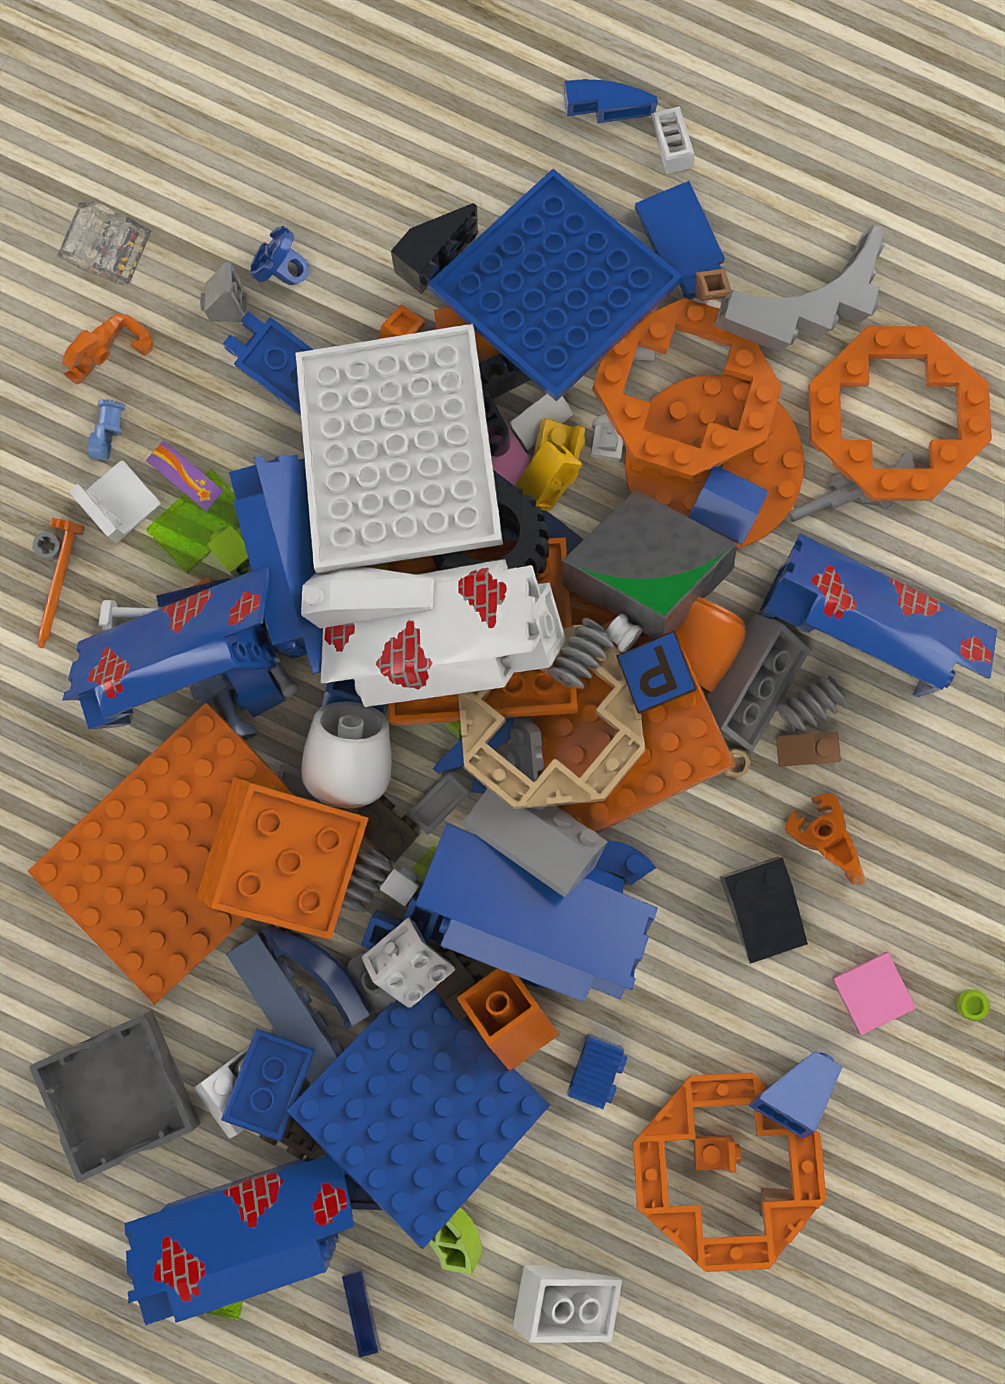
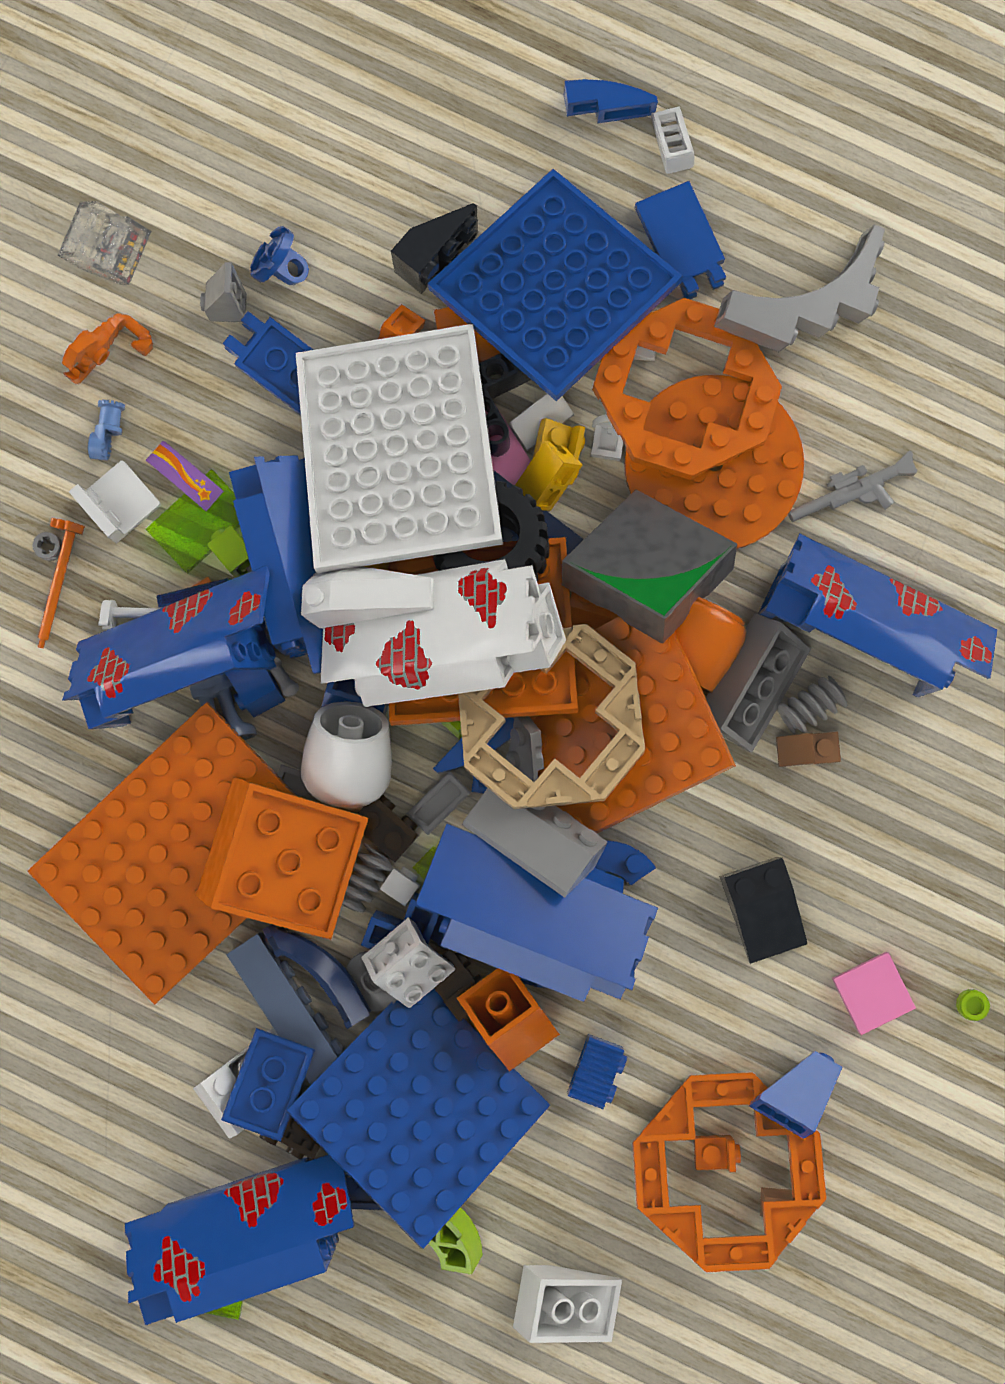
flat silver tile [29,1010,201,1183] -> none
clear blue piece [342,1270,381,1358] -> none
light grey piece [547,618,614,689] -> none
white wheel [606,613,643,653] -> none
blue piece [616,631,698,714] -> none
blue slope [688,466,768,545] -> none
medium nougat slope [695,268,732,301] -> none
tan tile [723,748,751,779] -> none
orange animal [785,793,865,885] -> none
orange plate [808,326,992,501] -> none

